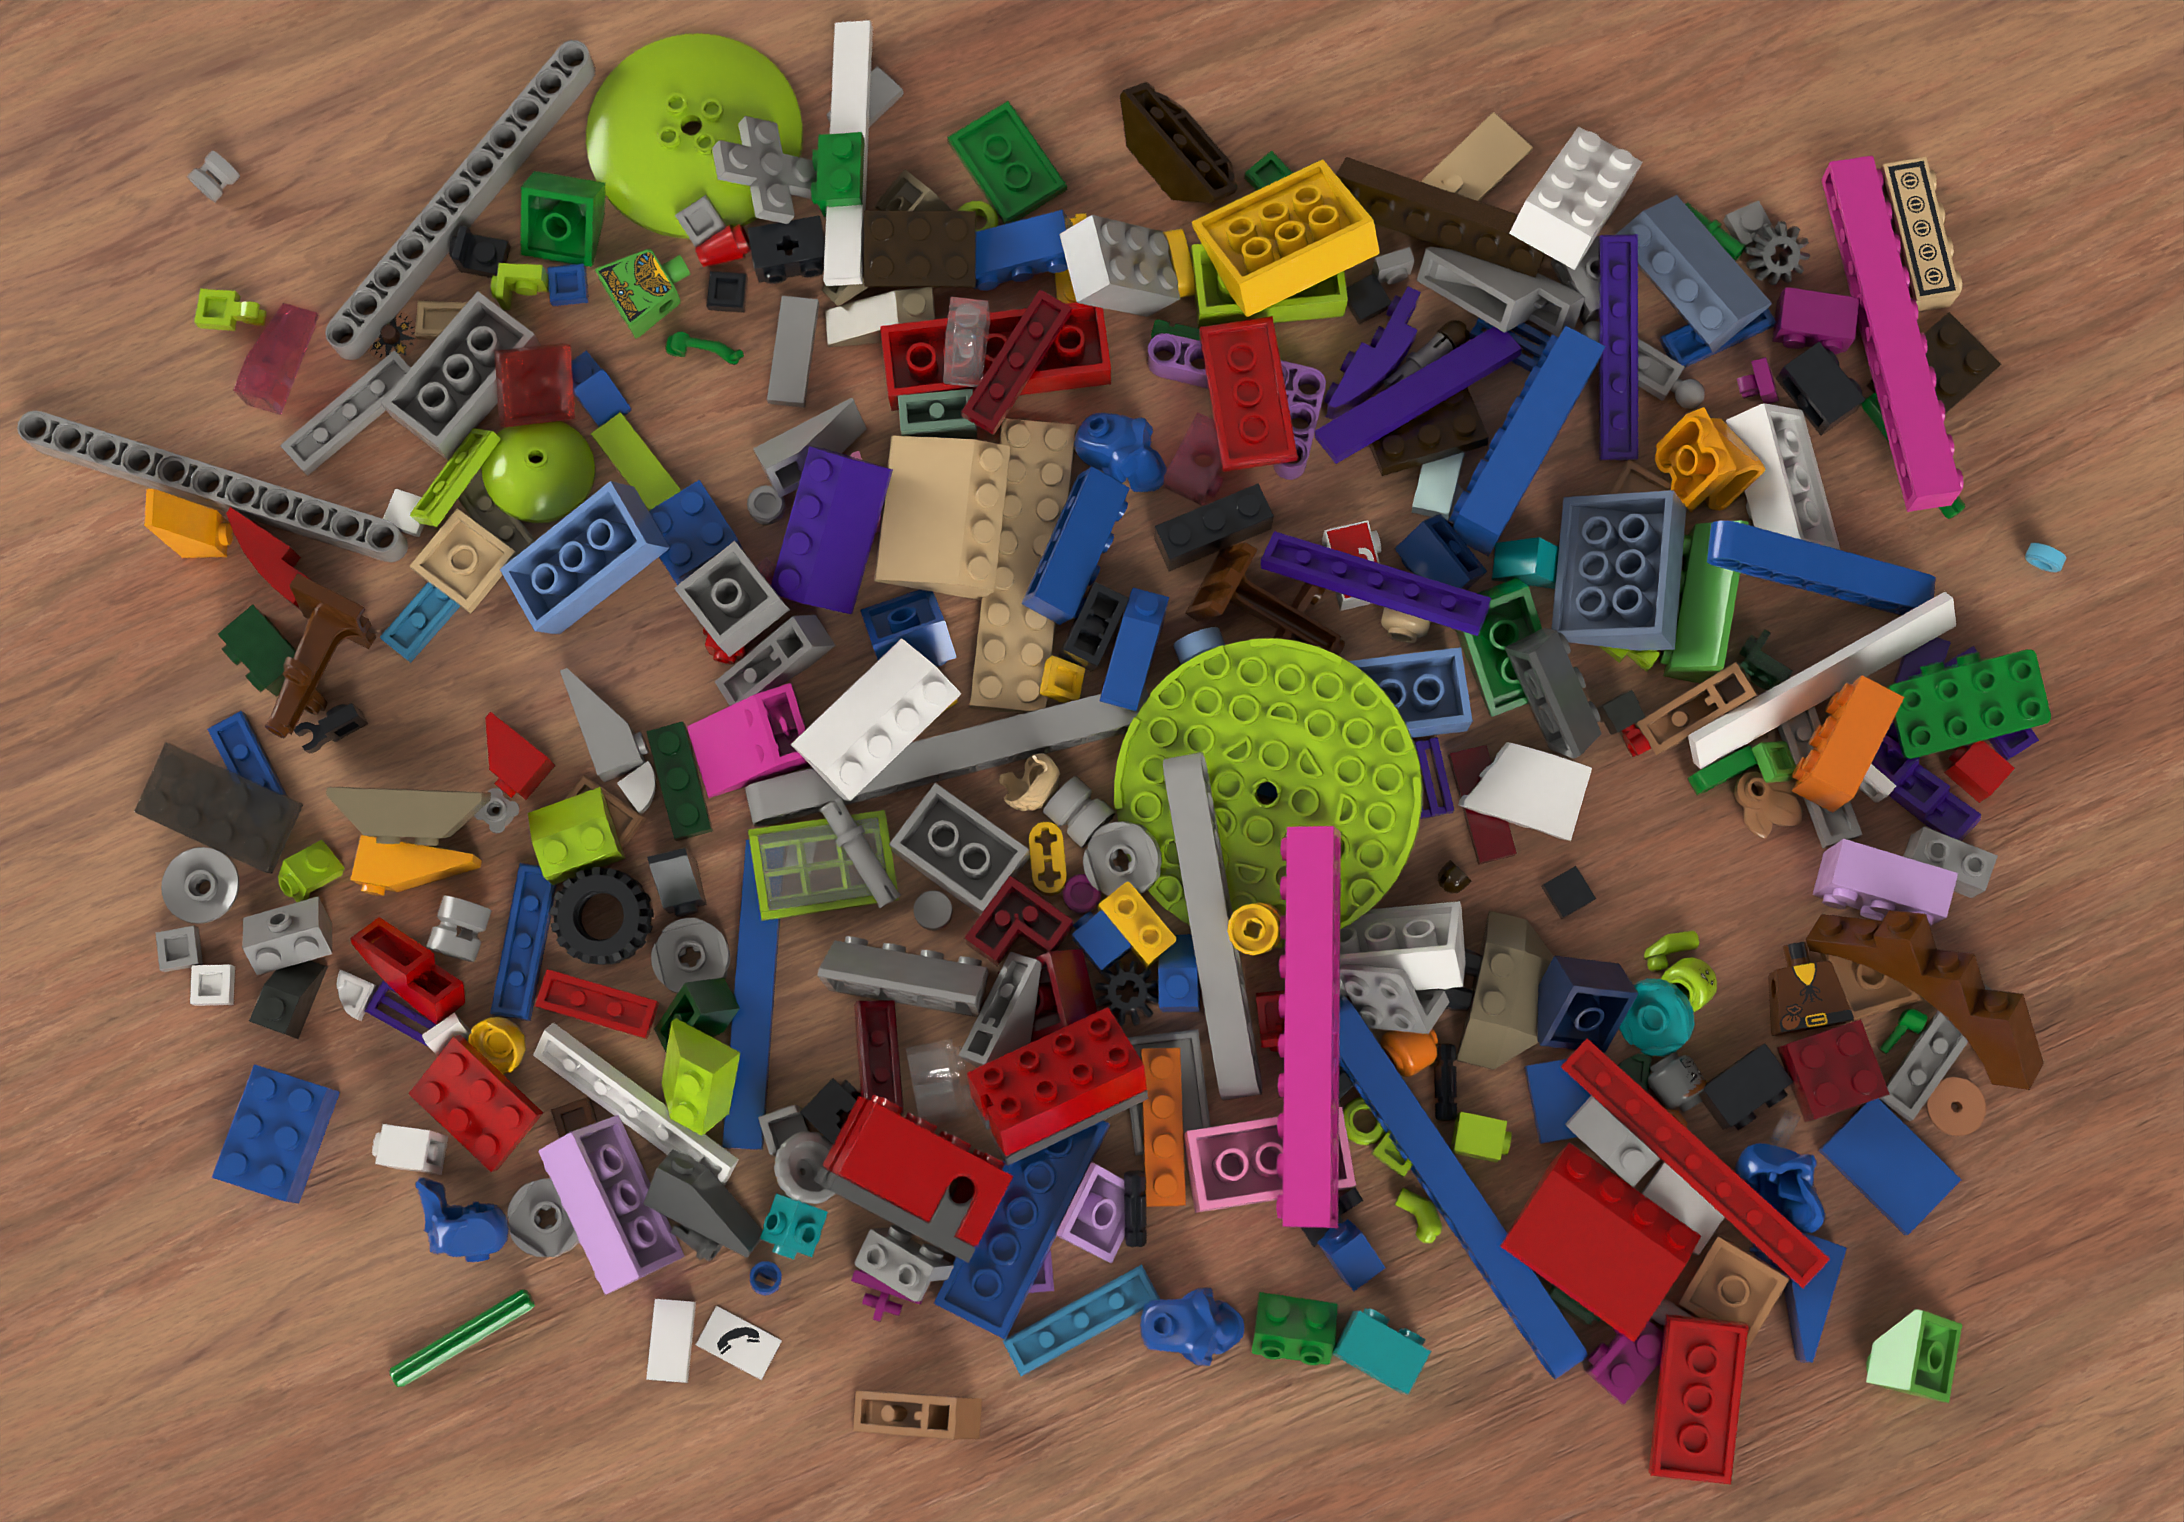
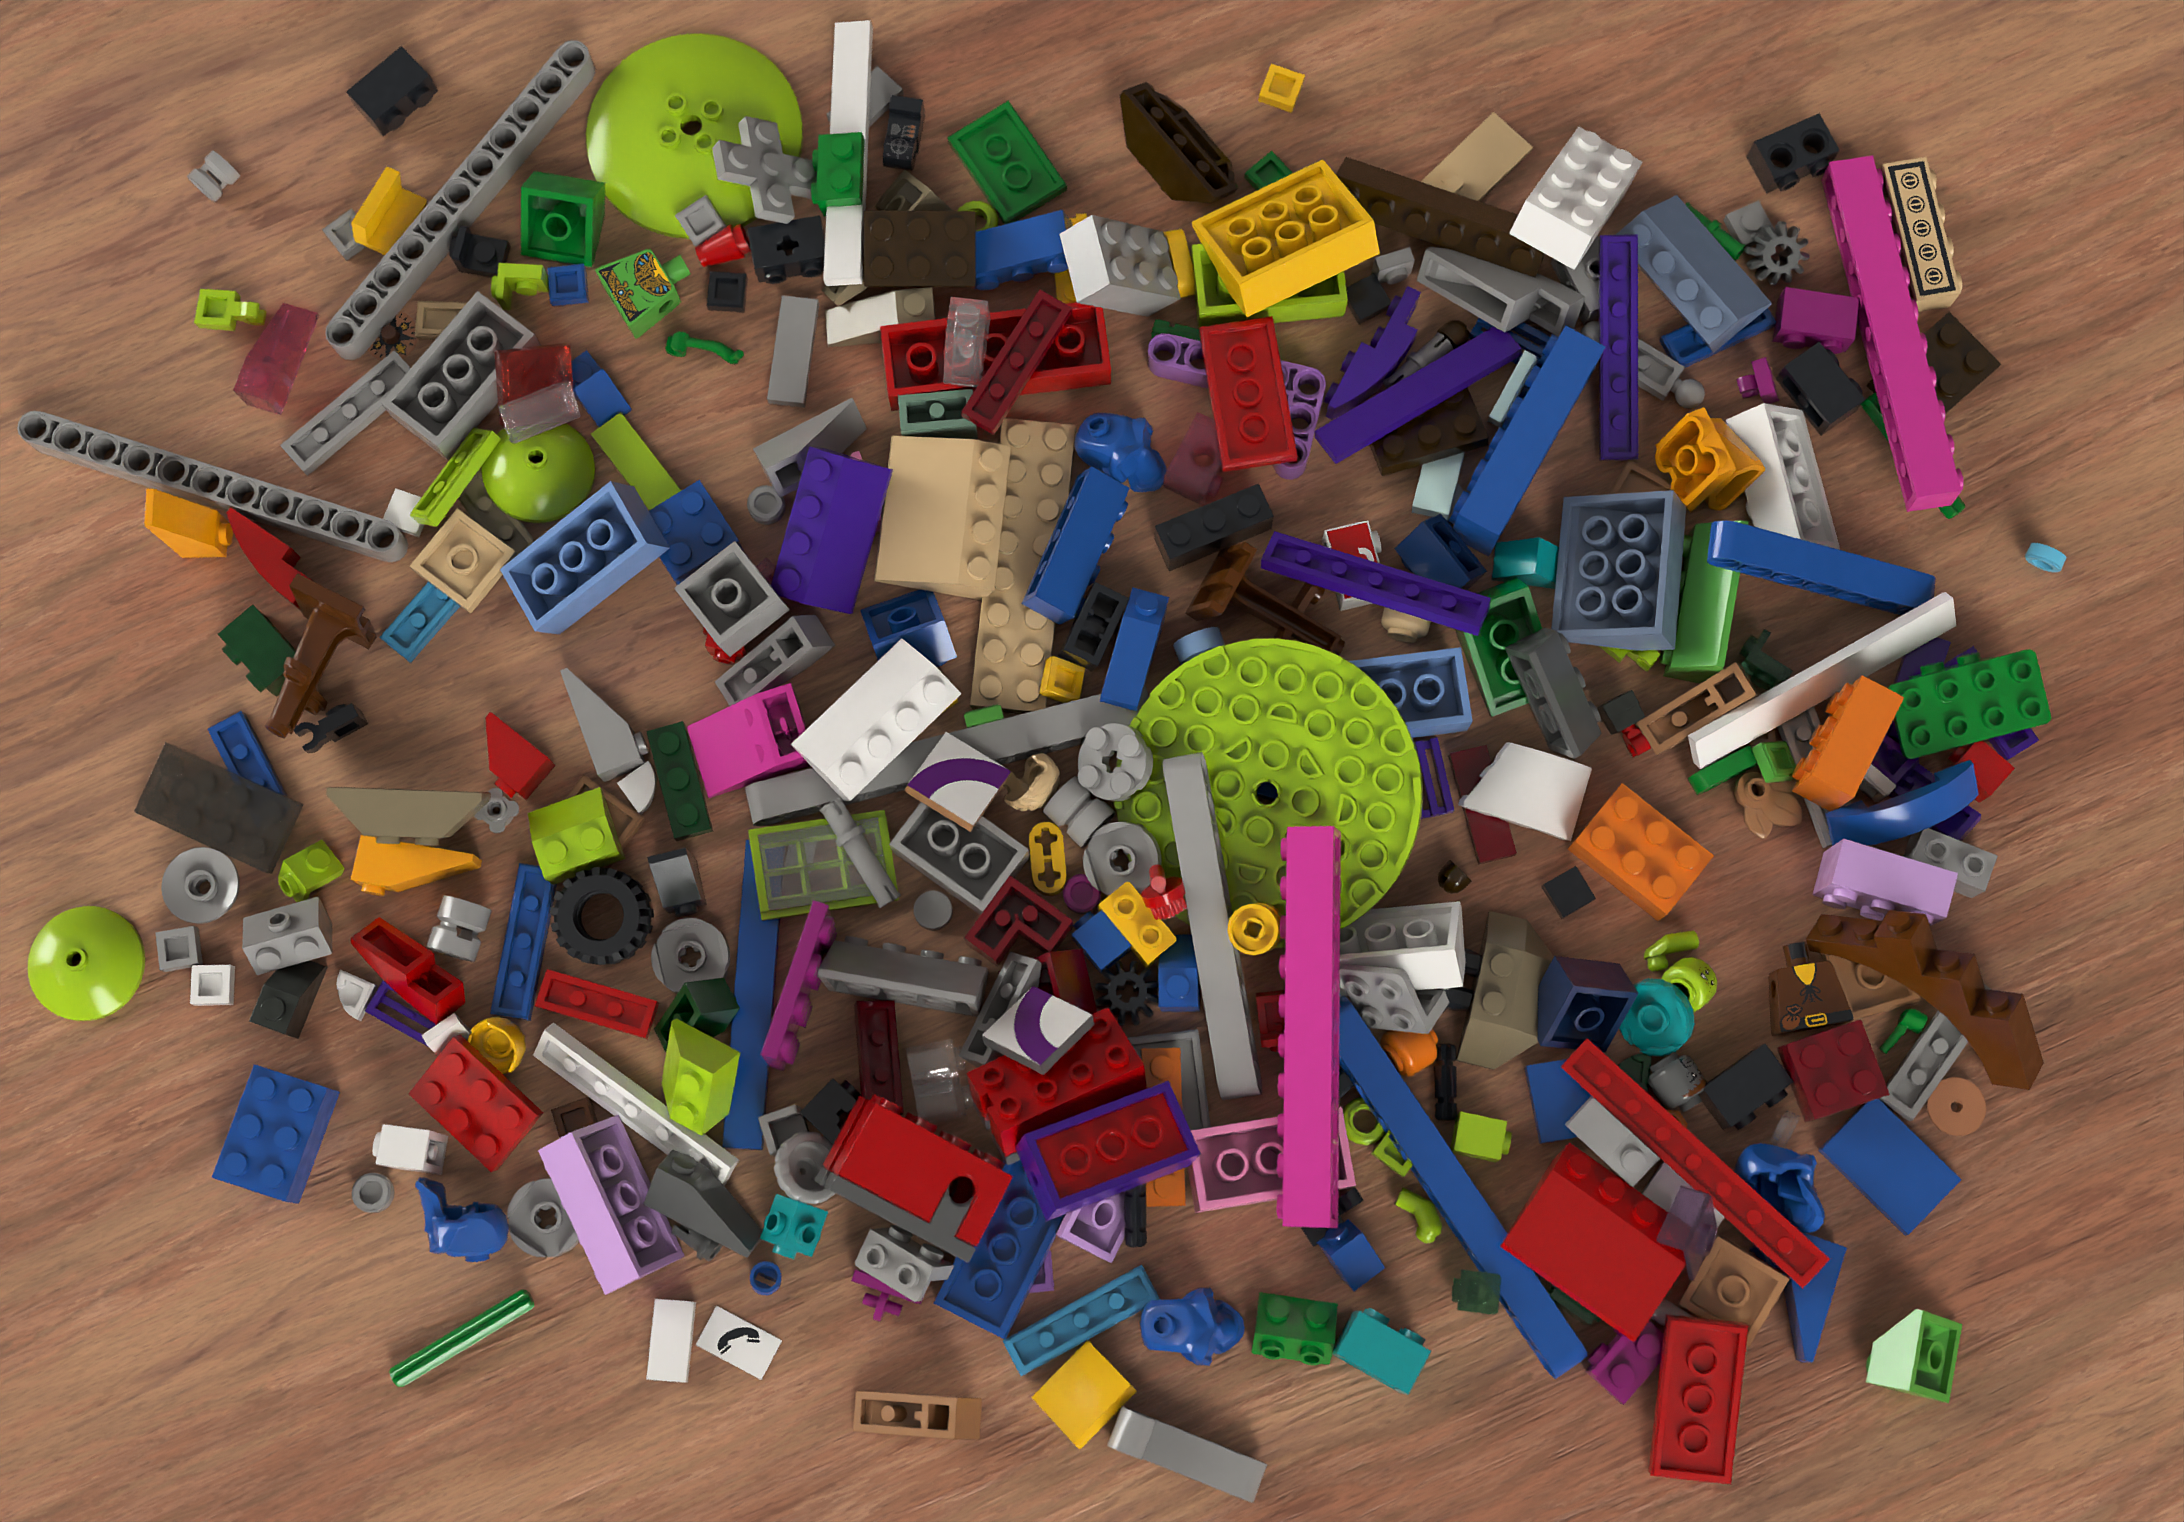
none -> lime dish [27,906,145,1021]
none -> light grey tile [322,208,366,261]
none -> black brick [346,46,438,137]
none -> yellow panel [351,166,427,255]
none -> light grey tile [352,1173,394,1213]
none -> clear tile [499,380,581,444]
none -> magenta plate [761,900,838,1071]
none -> black leg [883,95,926,171]
none -> tile [905,732,1011,832]
none -> bright green tile [964,704,1004,728]
none -> tile [982,986,1094,1075]
none -> brick [1015,1081,1201,1221]
none -> yellow tile [1031,1340,1137,1449]
none -> light grey plate [1078,723,1153,801]
none -> light grey beam [1107,1406,1268,1503]
none -> red piece [1141,864,1187,920]
none -> yellow plate [1258,64,1305,113]
none -> clear green bracket [1452,1270,1502,1315]
none -> light aqua tile [1488,350,1537,427]
none -> orange brick [1568,783,1714,921]
none -> piece [1657,1185,1717,1281]
none -> black brick [1746,113,1840,194]
none -> blue slope [1825,760,1979,846]

